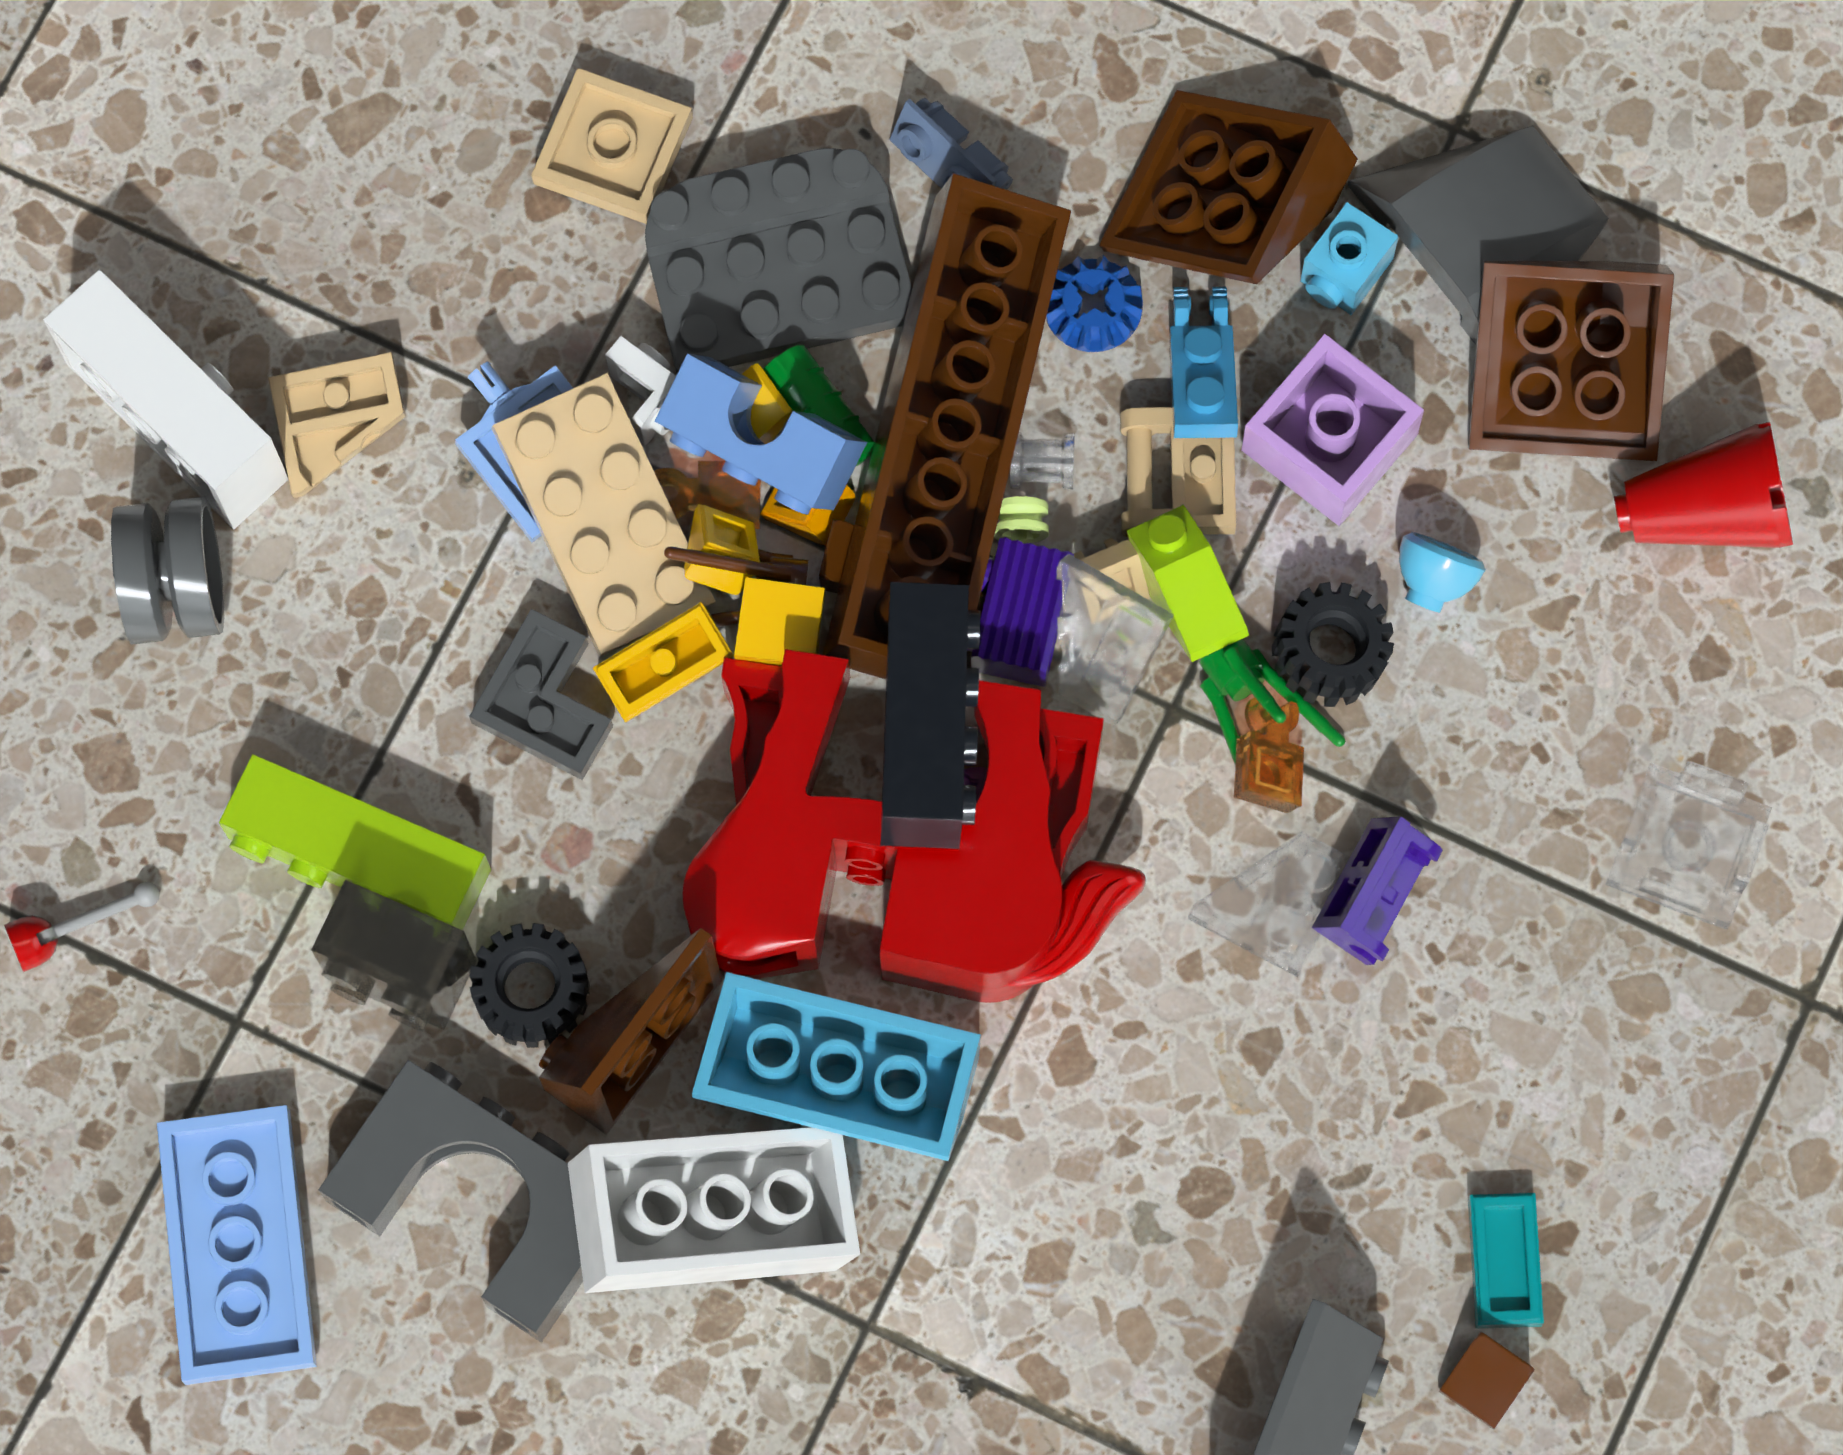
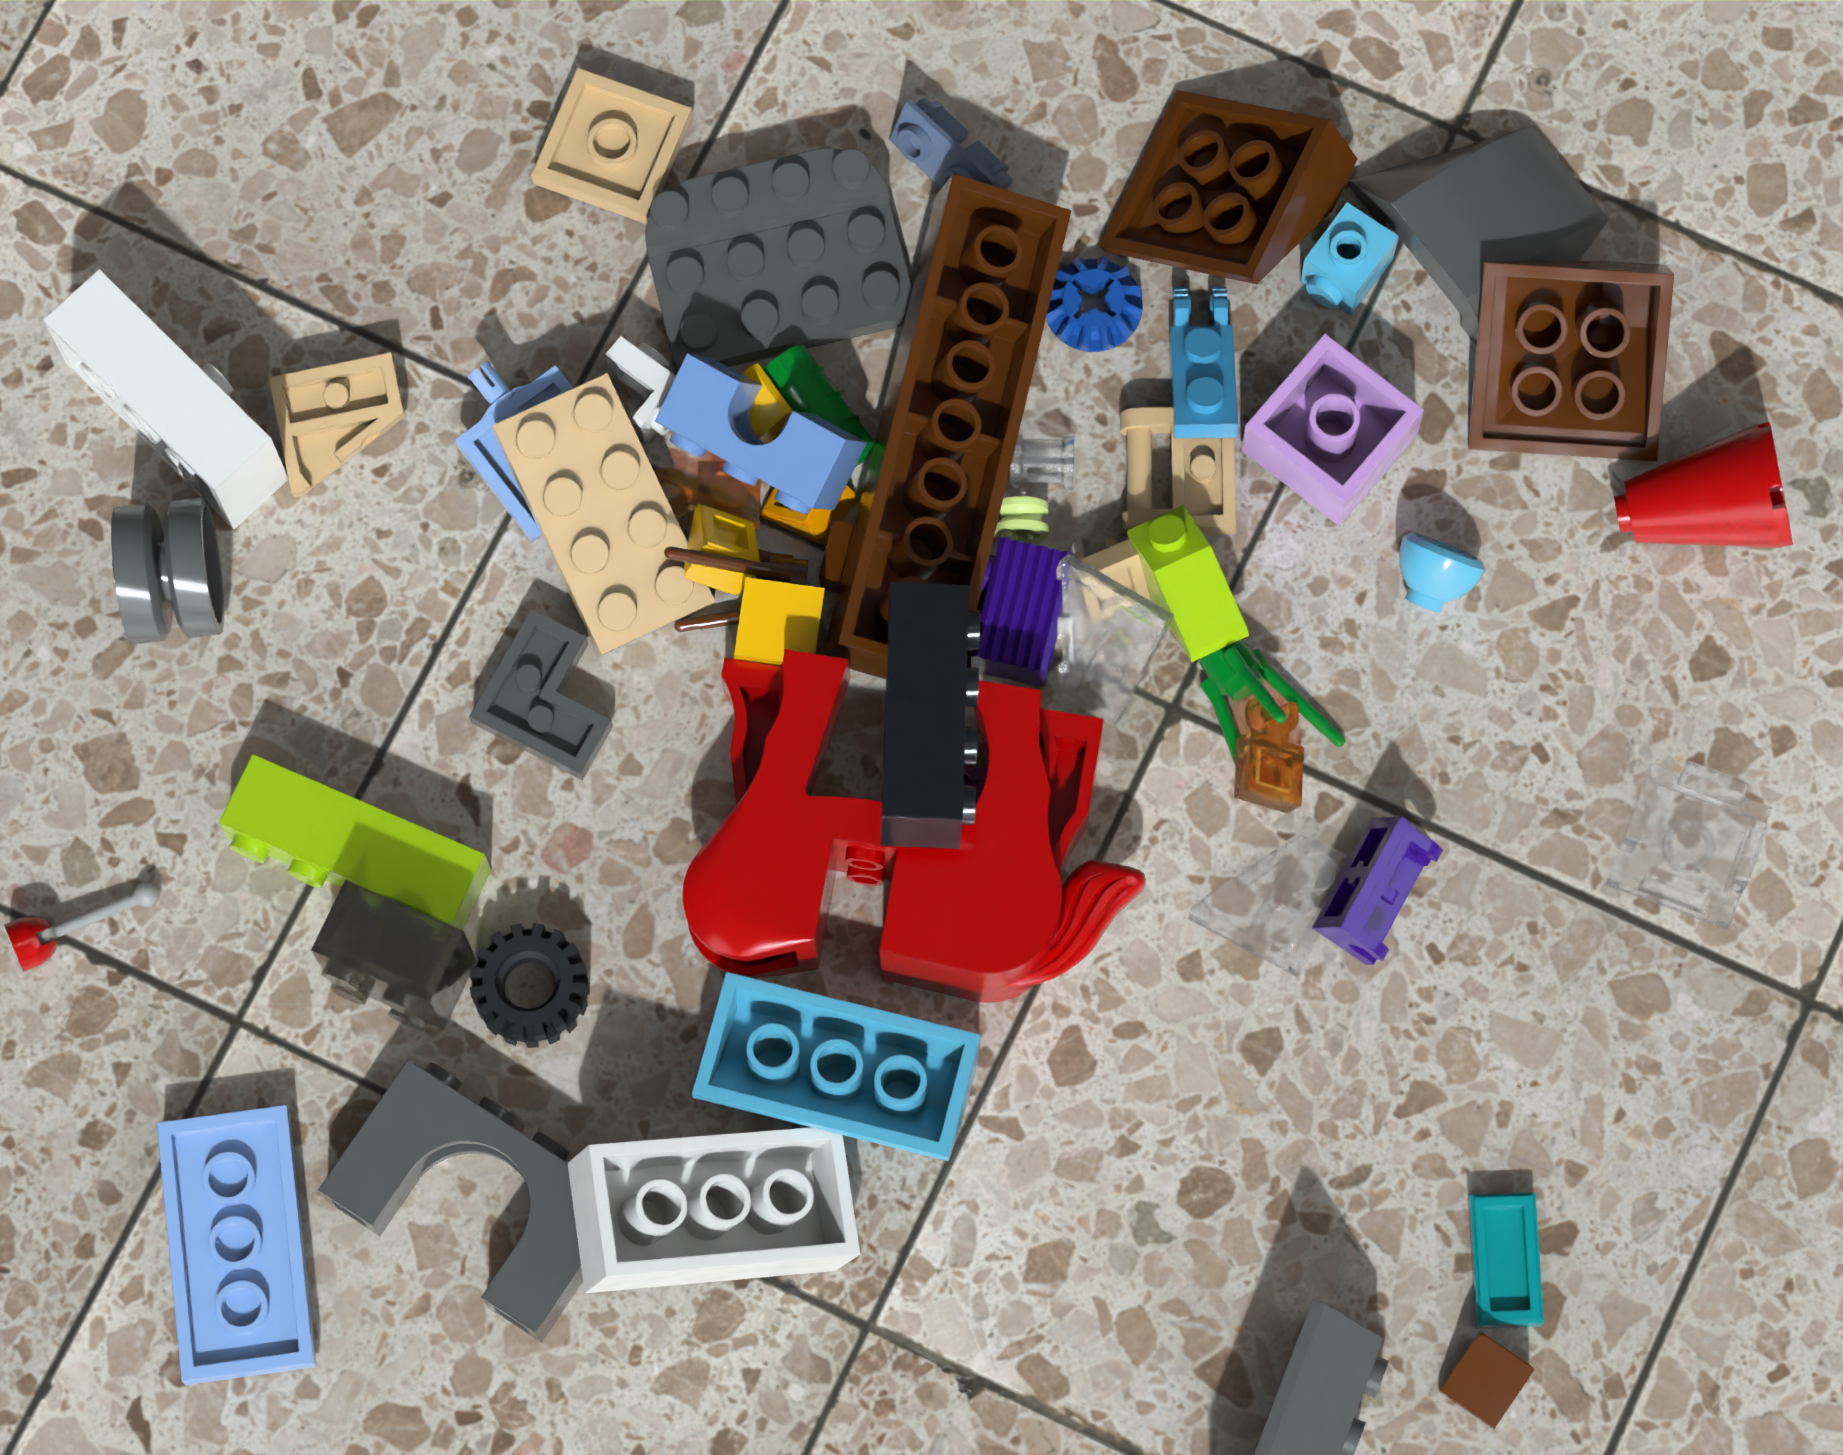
reddish brown slope [539,928,722,1135] -> none
yellow slope [593,602,734,723] -> none
black tyre [1271,582,1394,707] -> none

